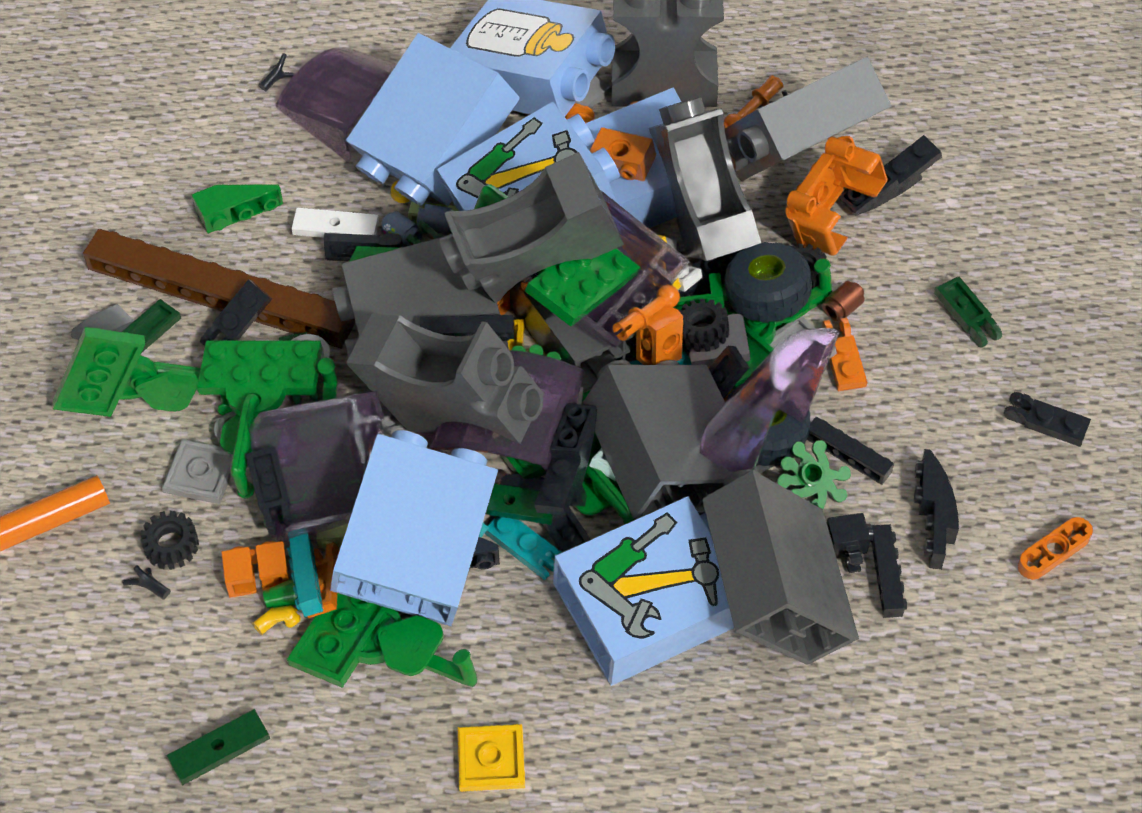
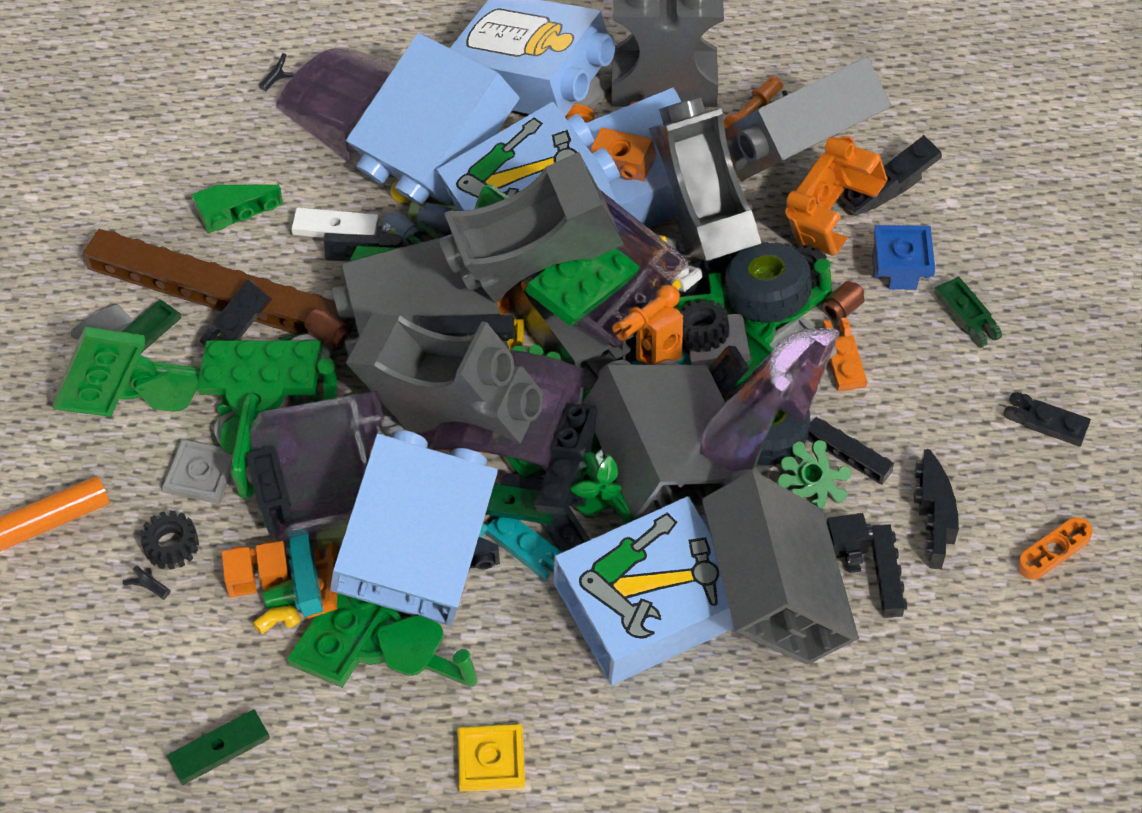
none -> copper brick [305,309,349,349]
none -> green plant [570,452,622,500]
none -> blue panel [872,225,935,290]

